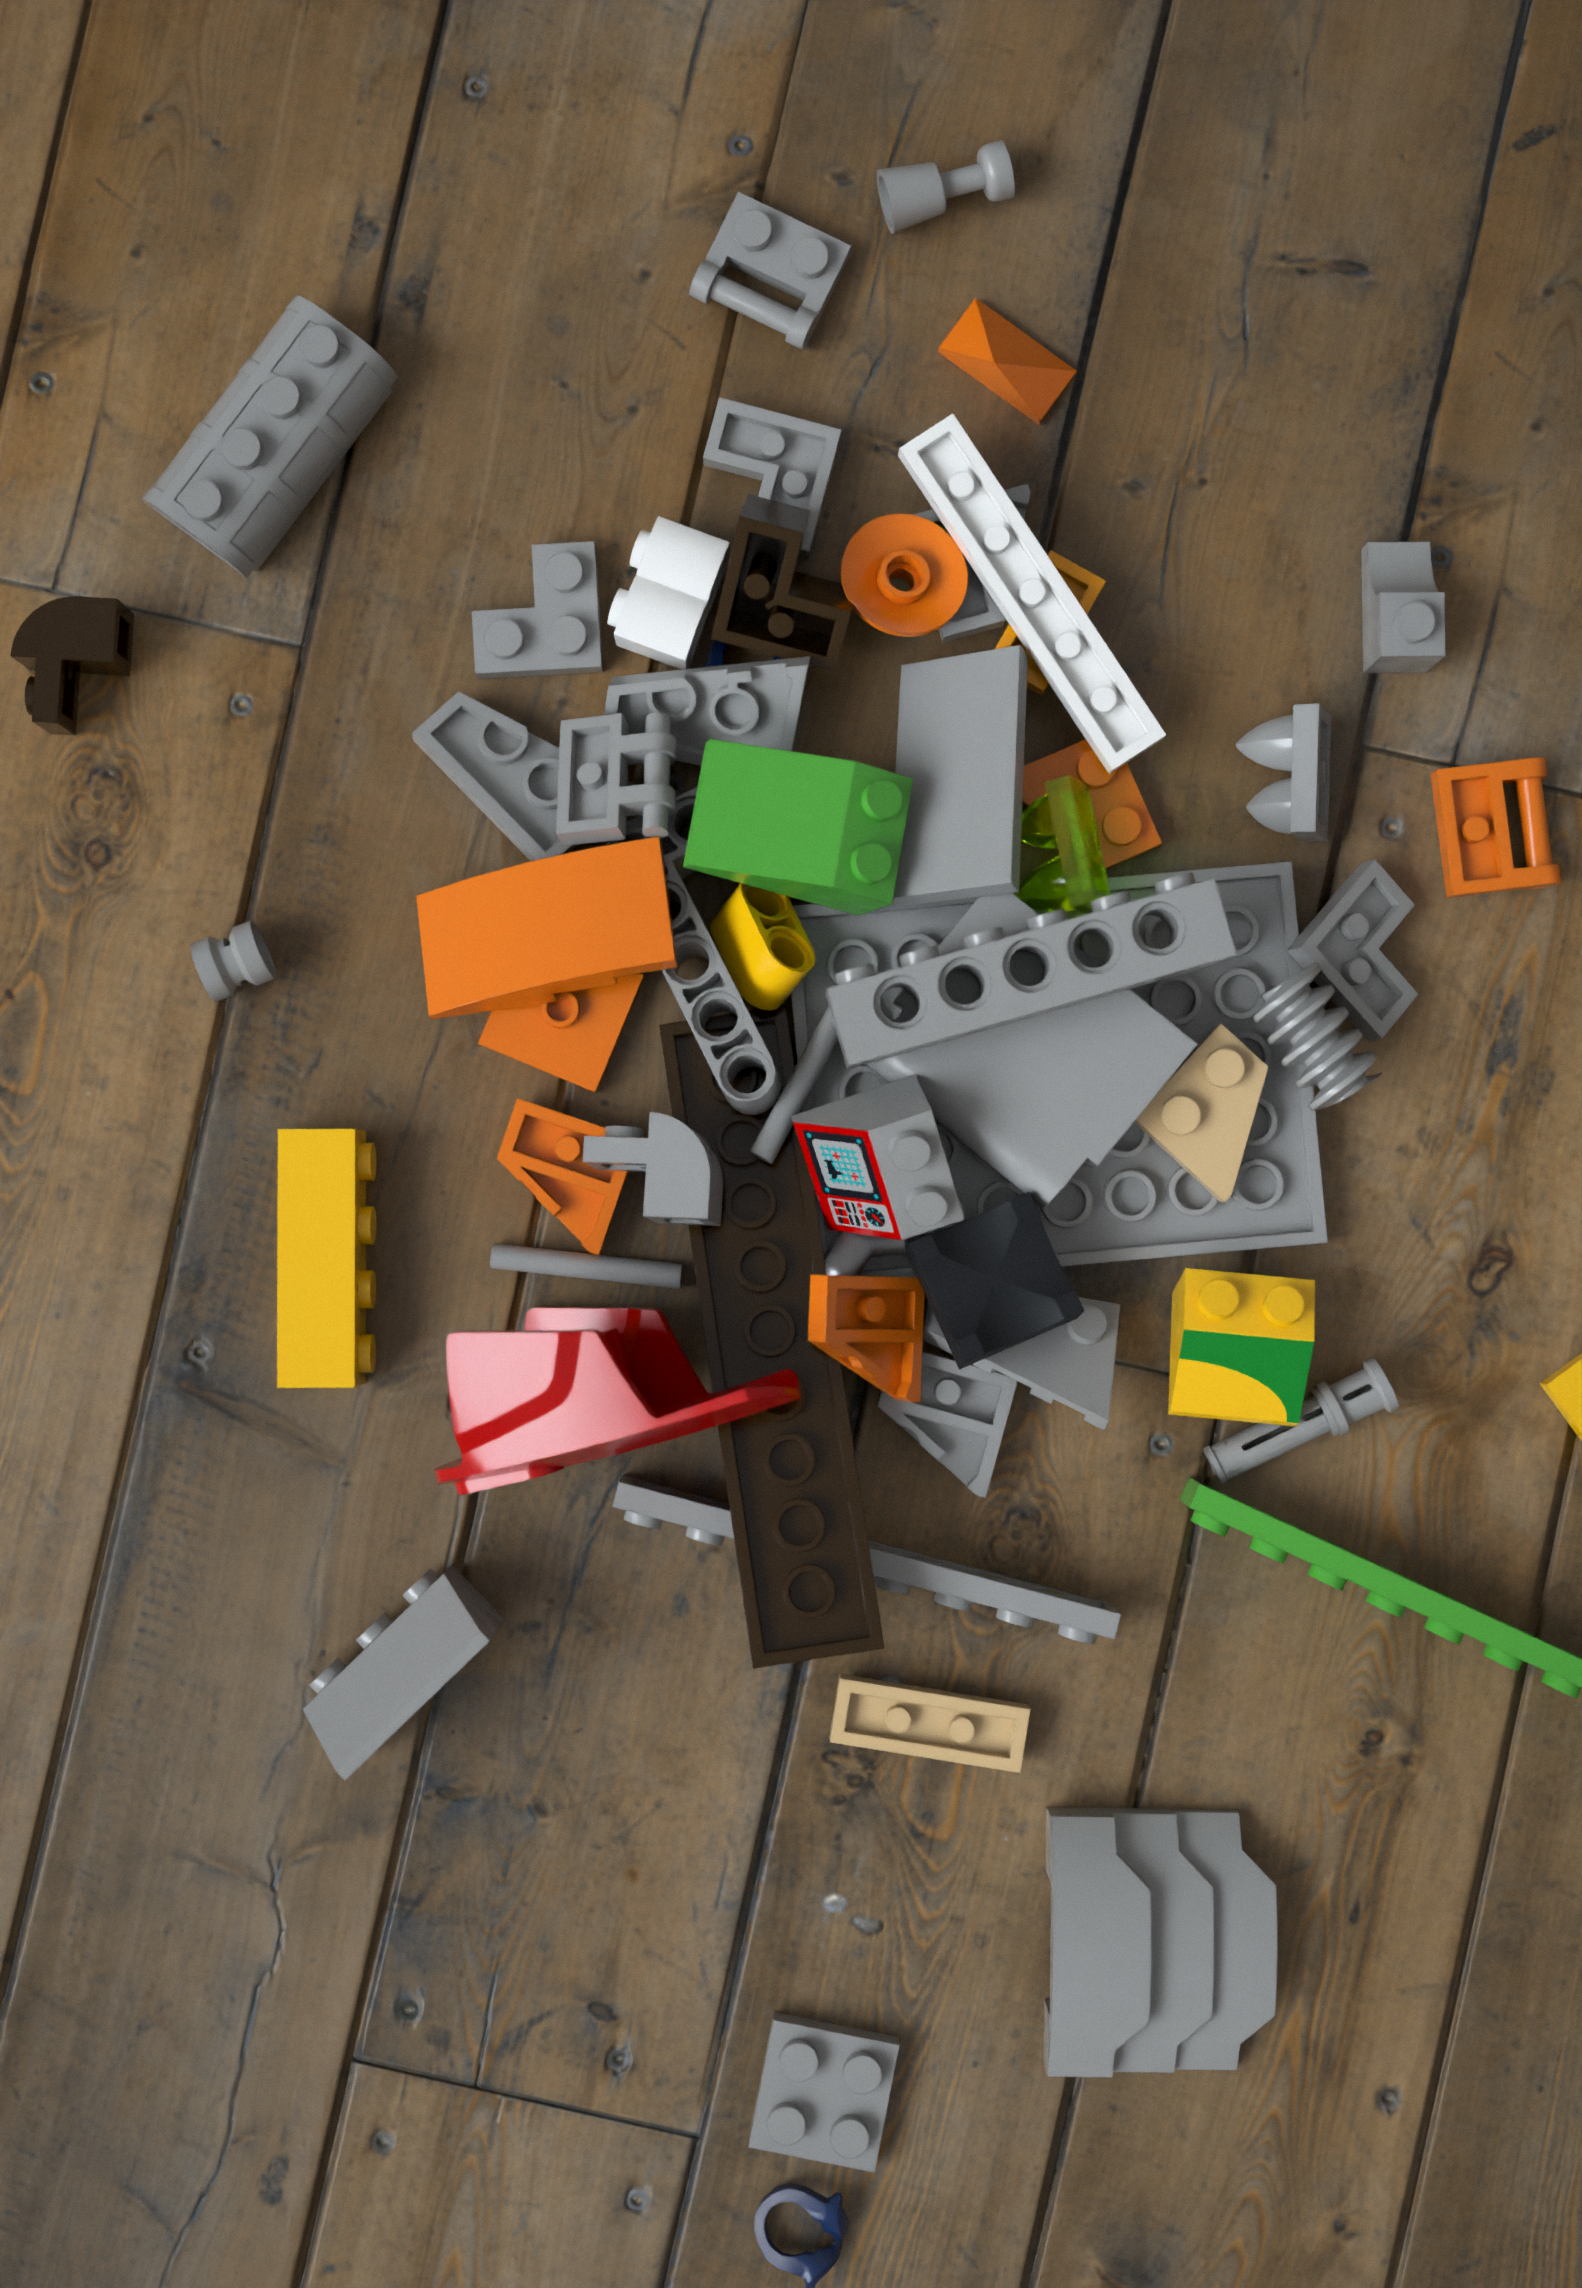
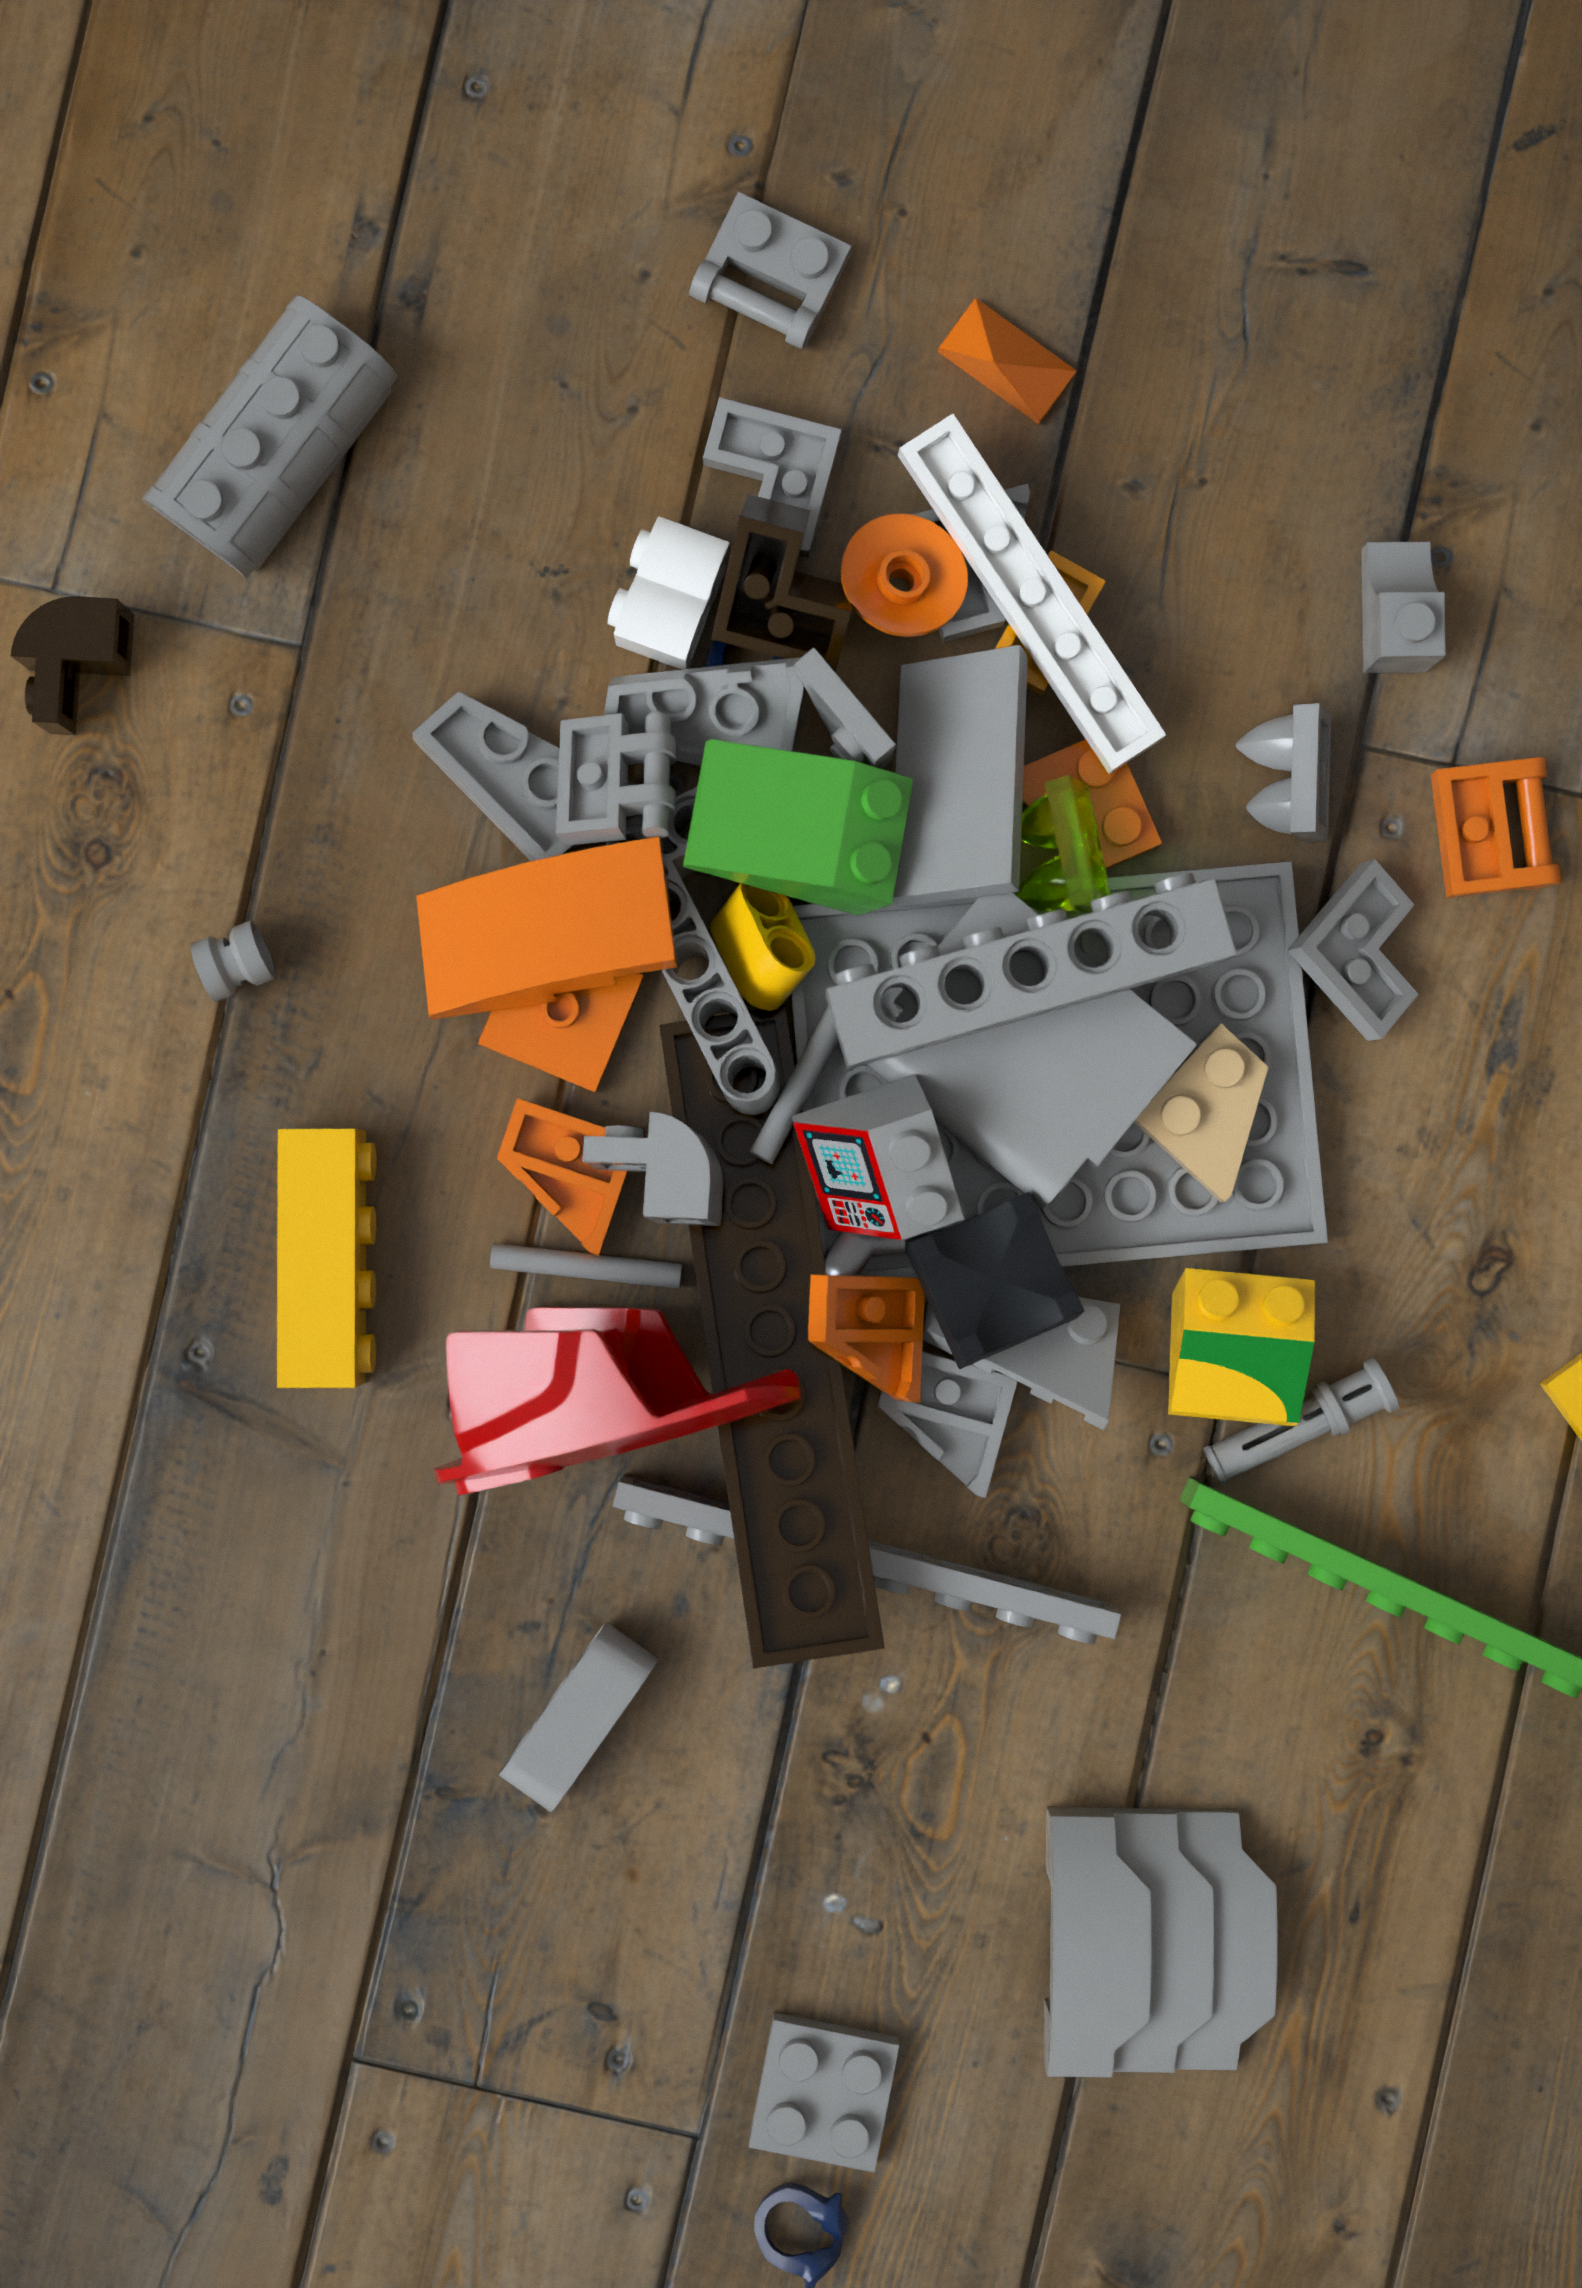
light grey slope [303,1564,505,1780] -> none
light grey plate [472,541,603,679] -> none
tan plate [829,1674,1031,1773] -> none
light grey piece [877,140,1015,234] -> none
light grey piece [1253,963,1382,1111] -> none
none -> light grey beam [498,1622,658,1812]
none -> light grey wing [794,648,896,771]

